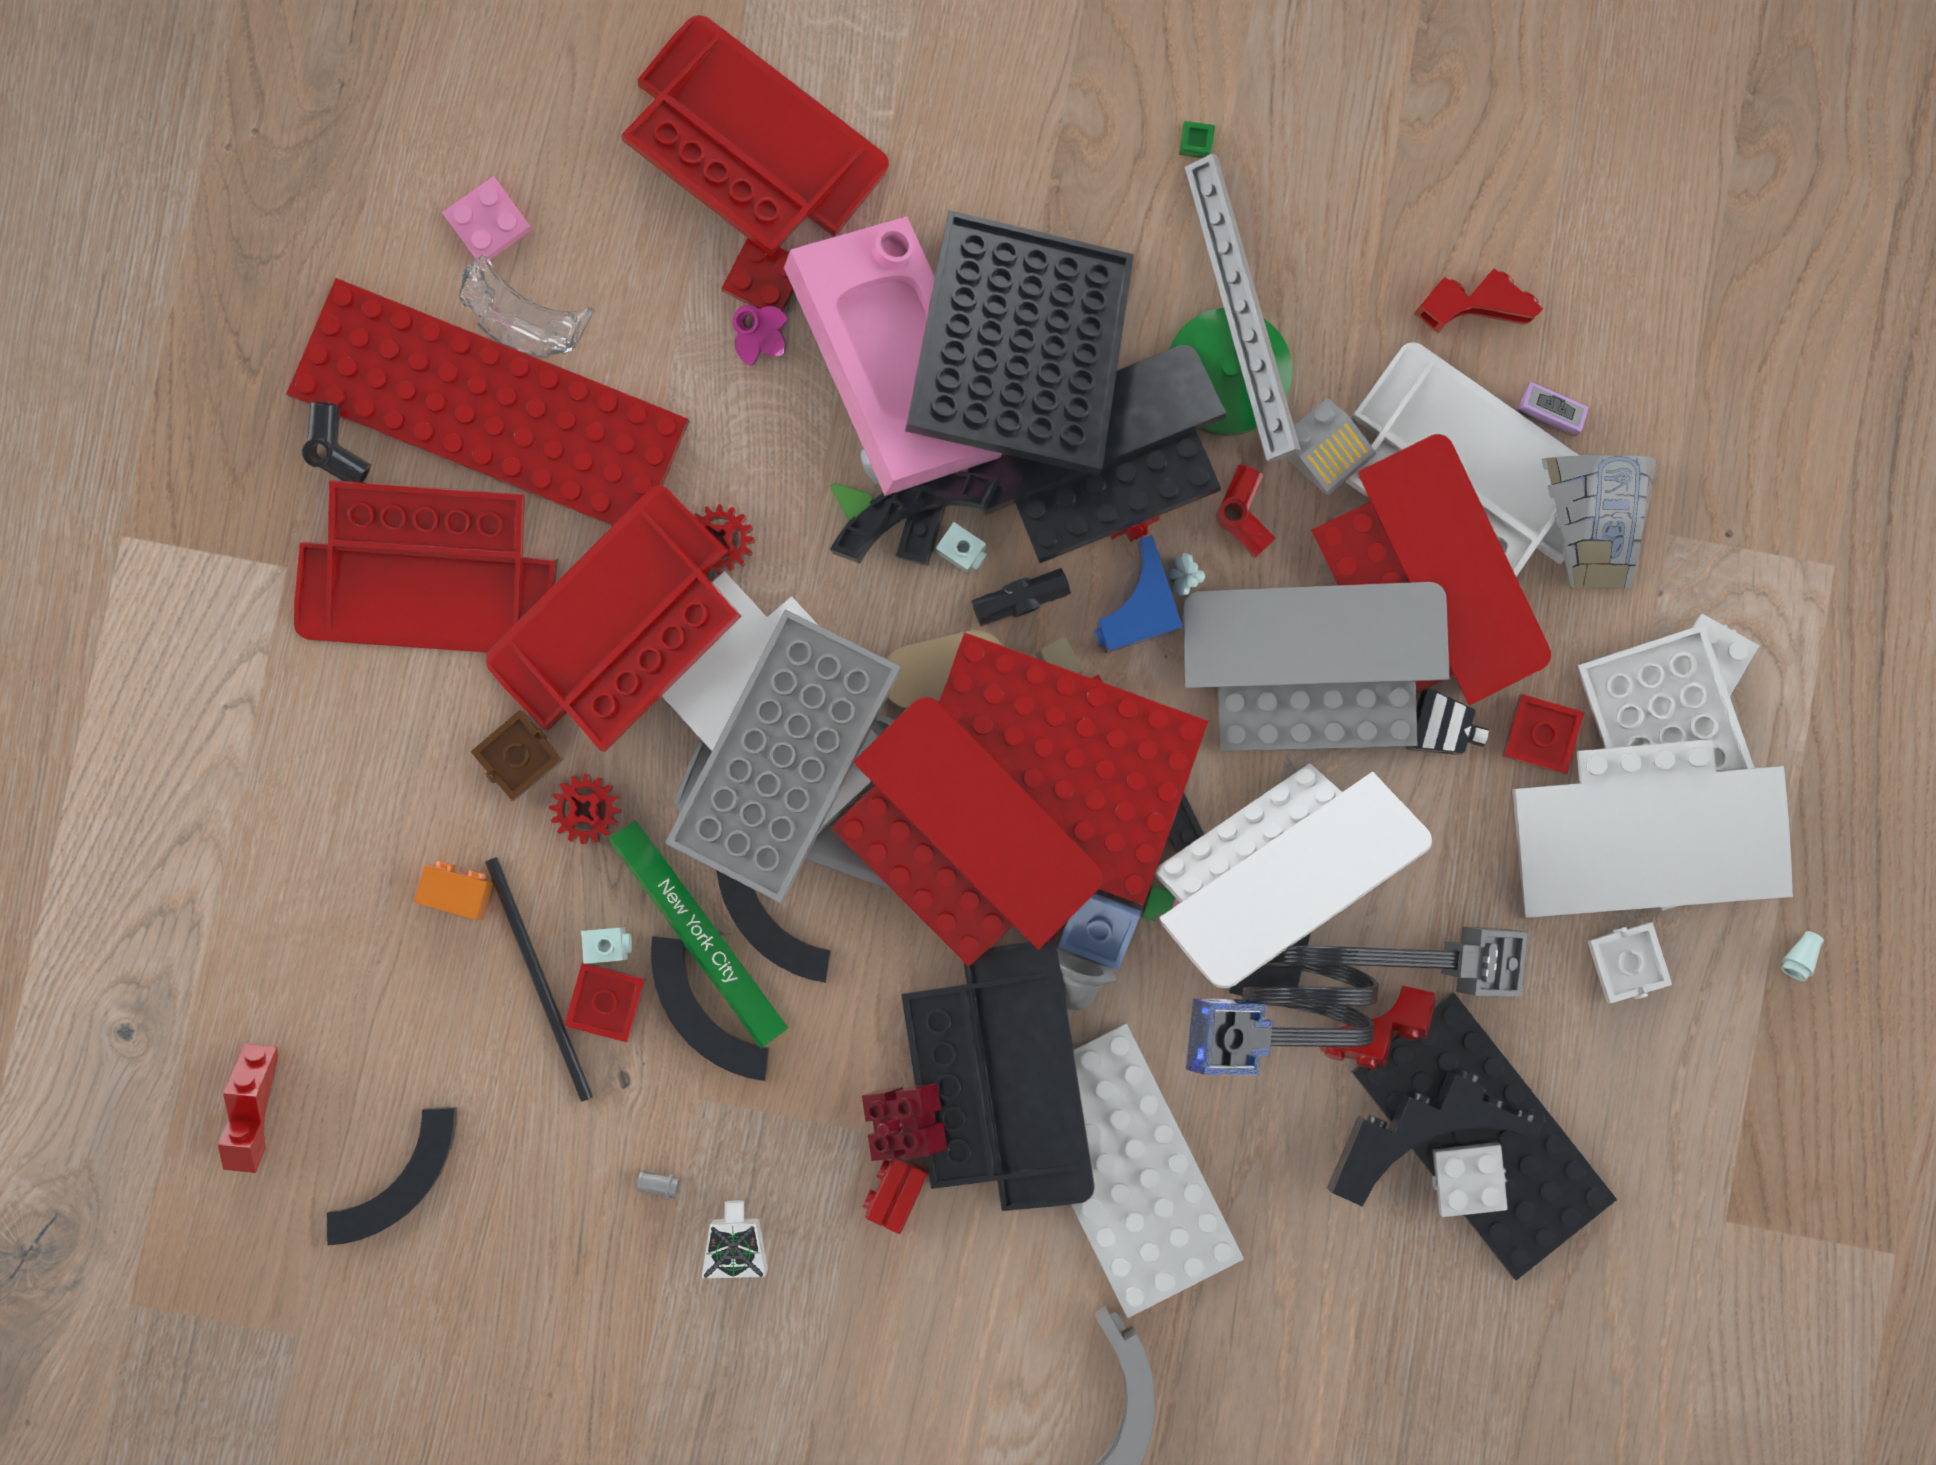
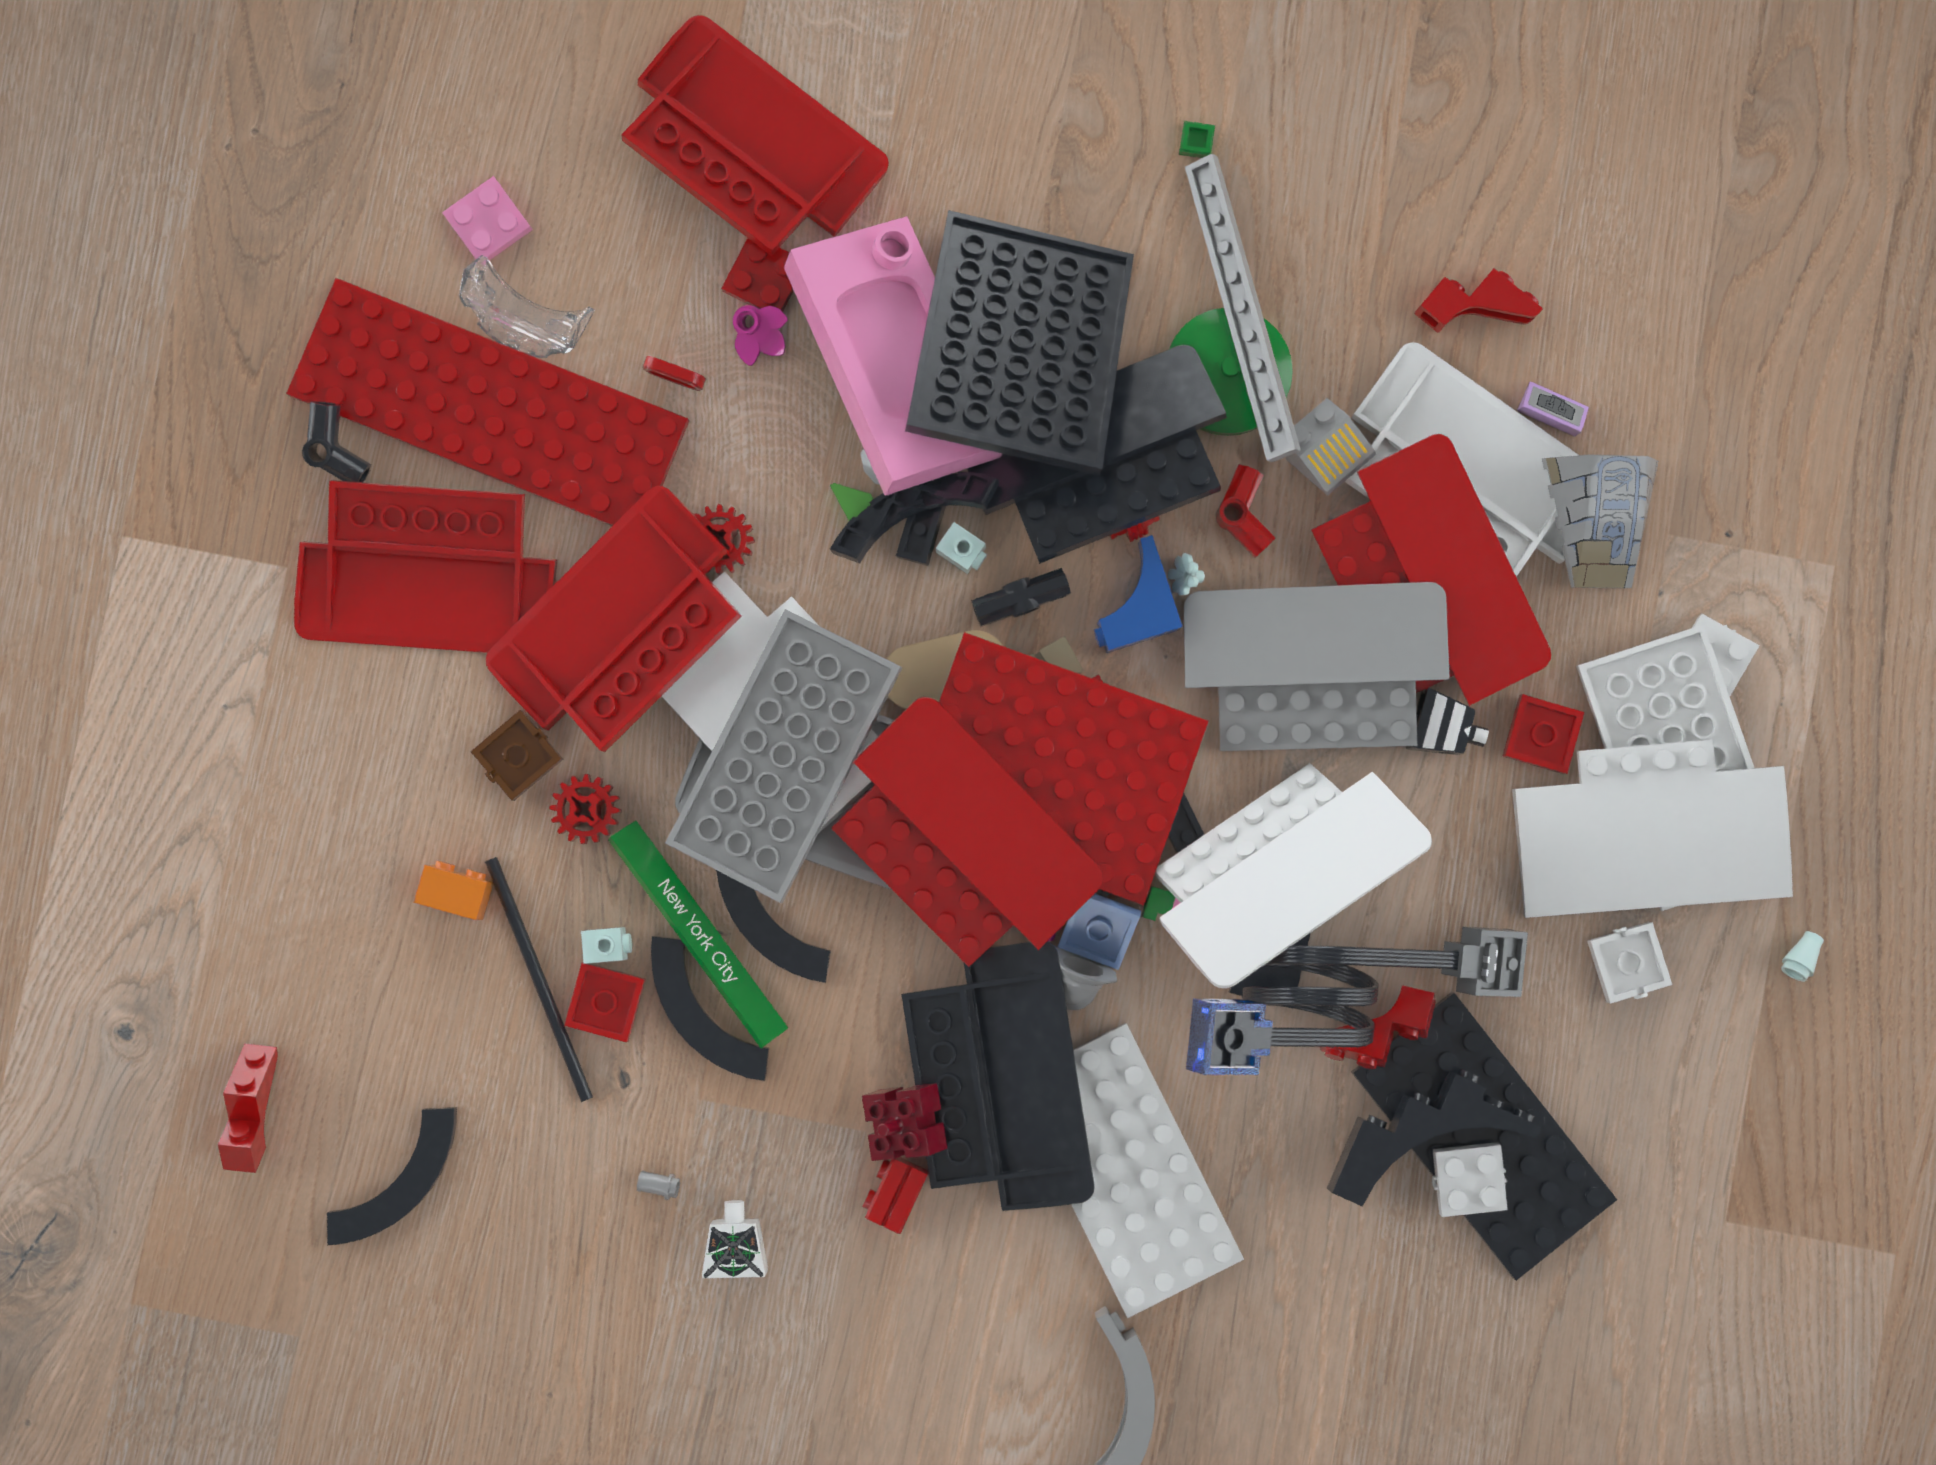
none -> red tile [643,356,706,391]

